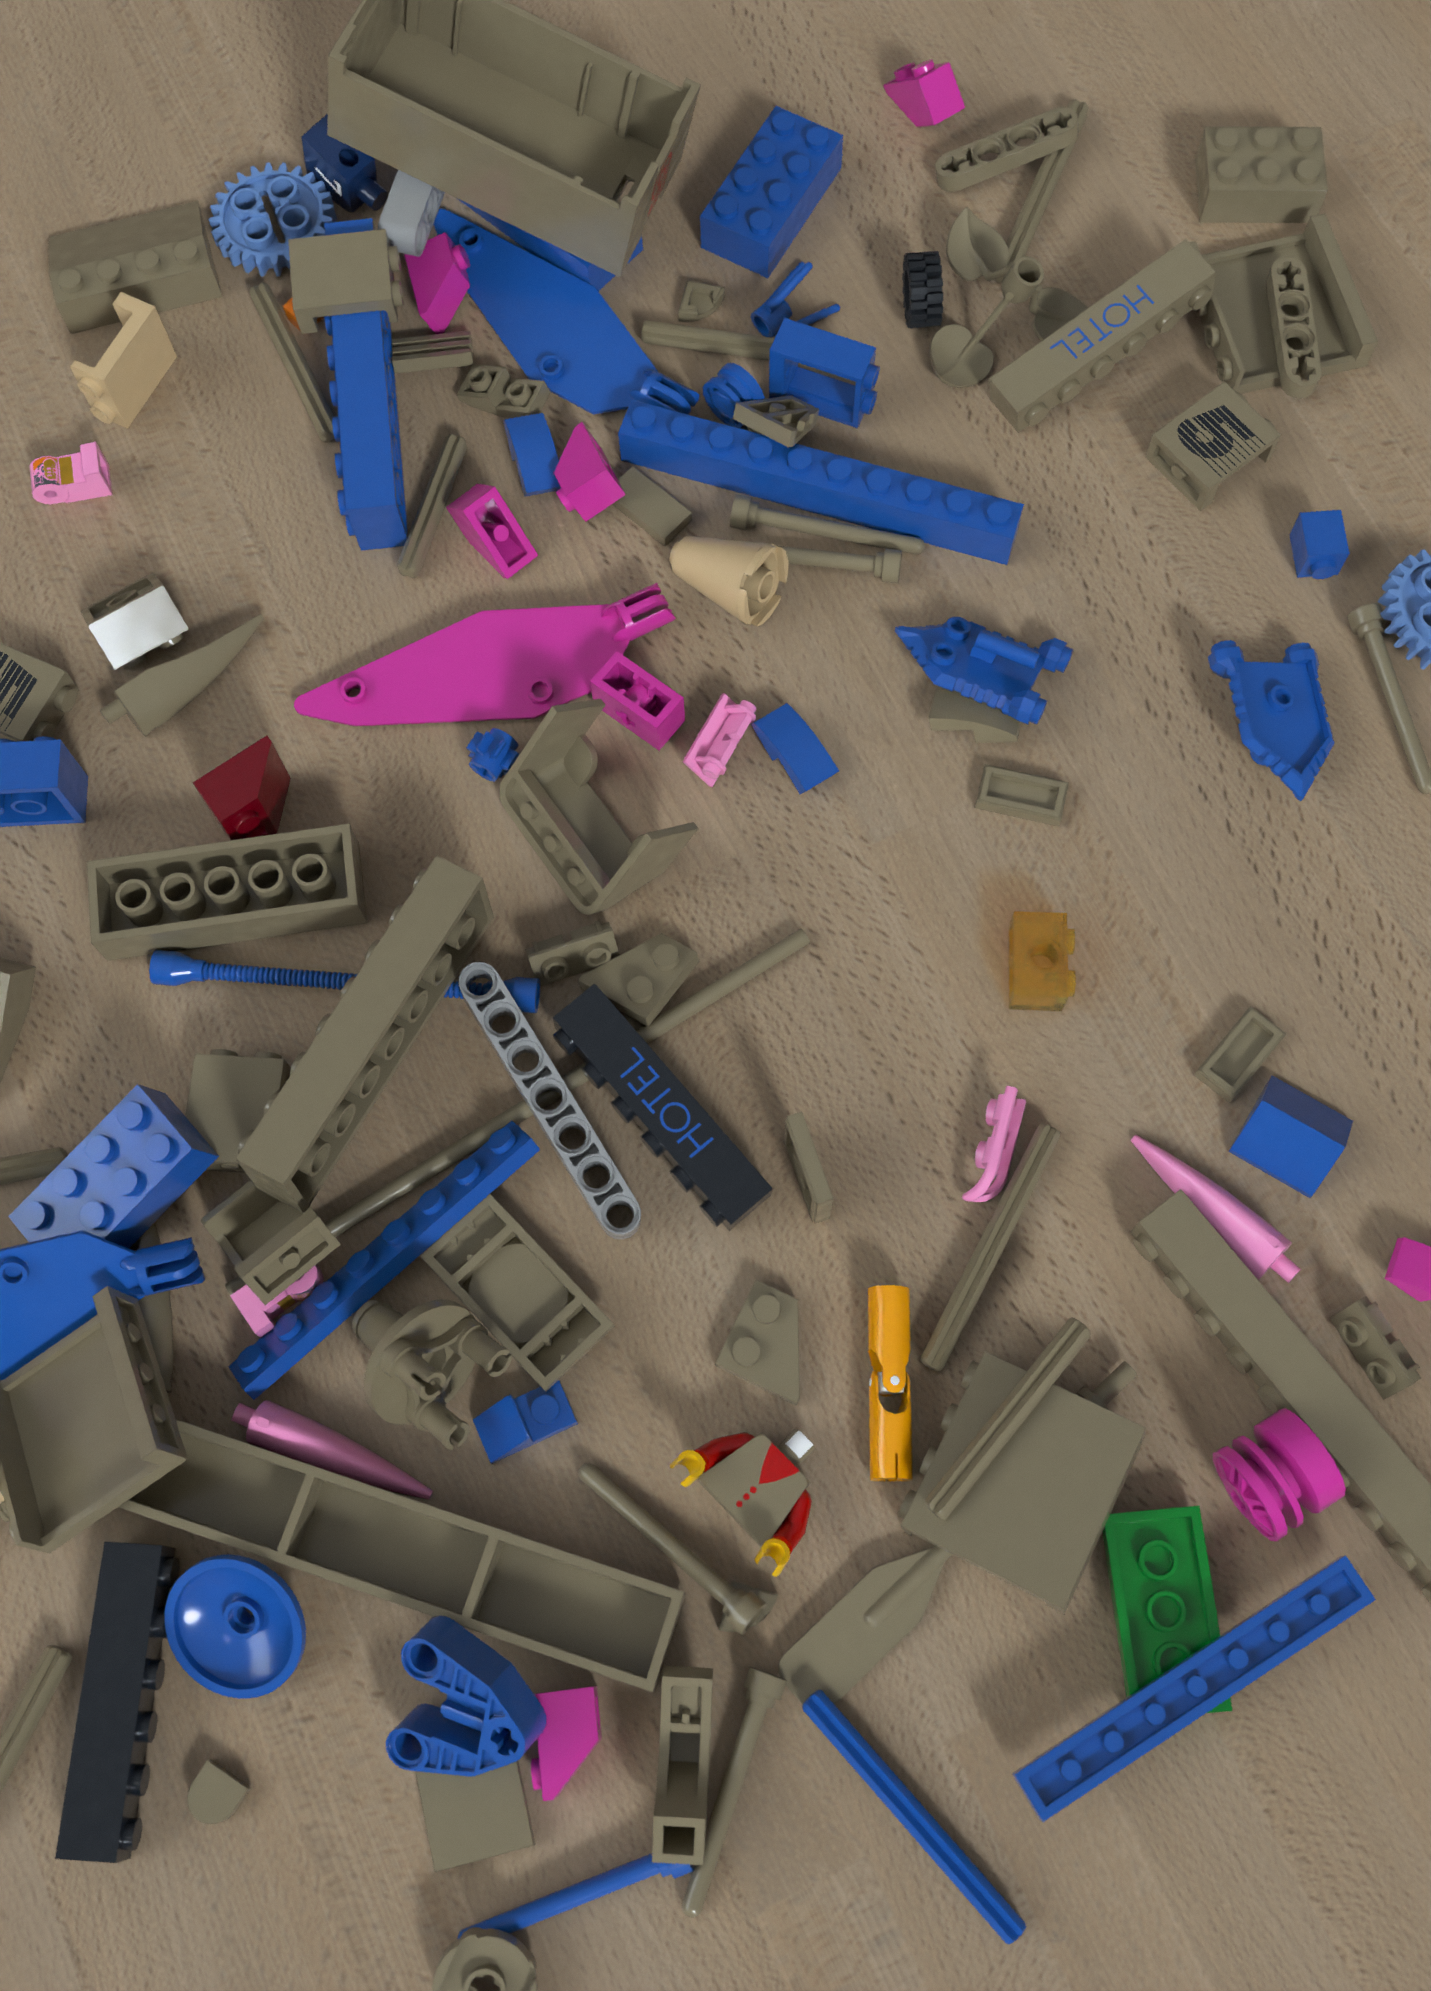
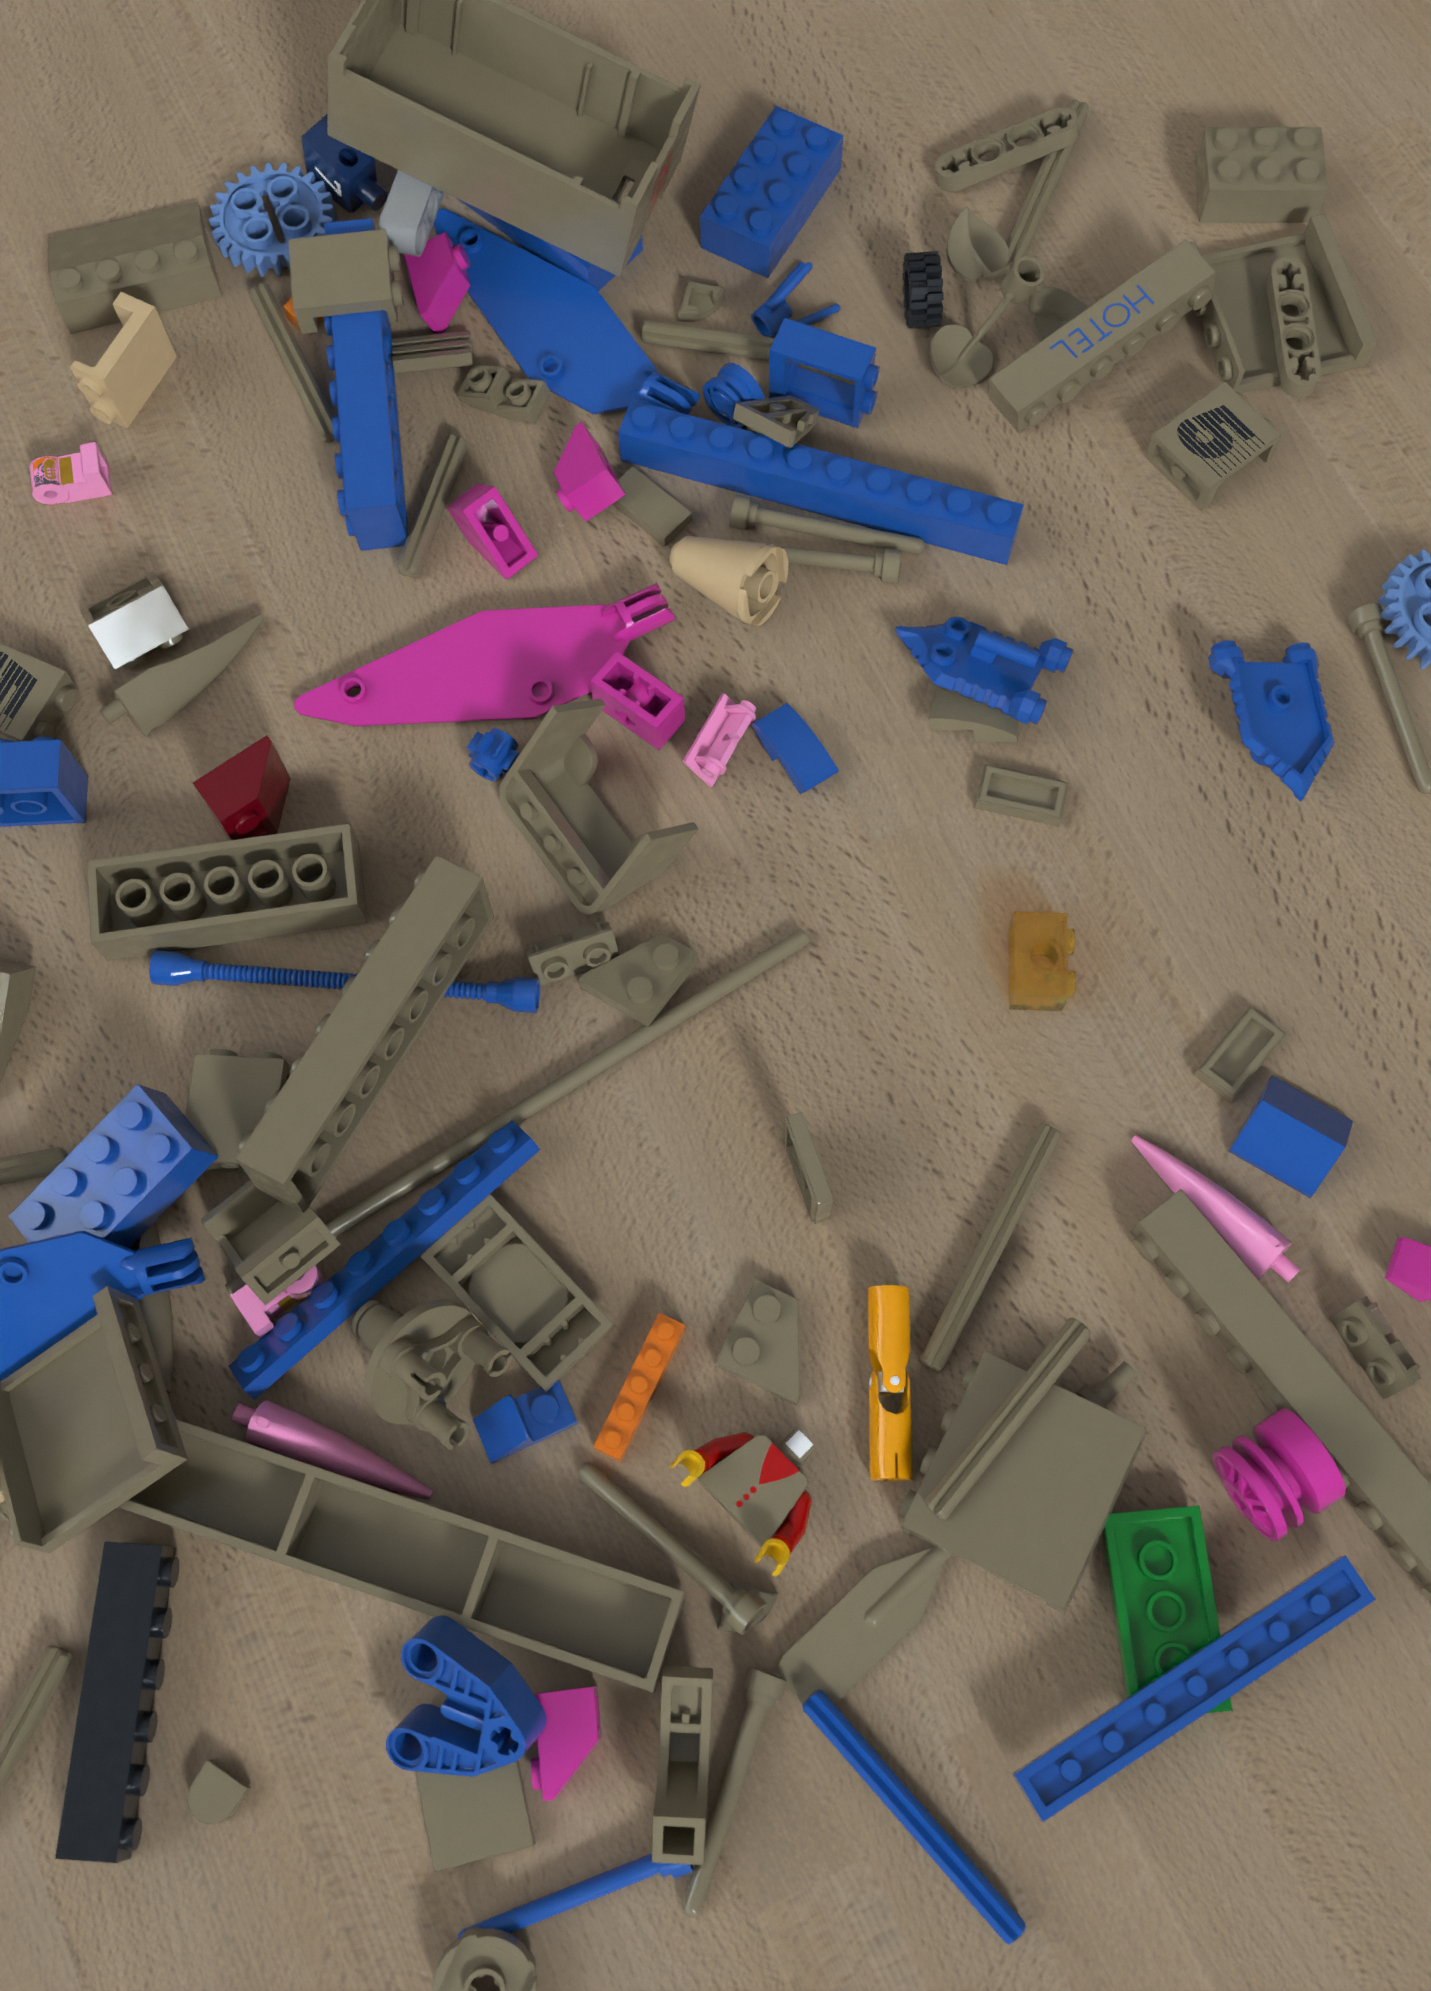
blue dish [164,1554,306,1699] -> none
light grey beam [459,962,641,1240] -> none
blue slope [503,413,561,497] -> none
black brick [553,983,773,1231] -> none
dark pink slope [883,59,965,127] -> none
bright pink piece [962,1086,1026,1202] -> none
blue brick [1289,510,1350,579] -> none
none -> orange piece [593,1313,686,1463]

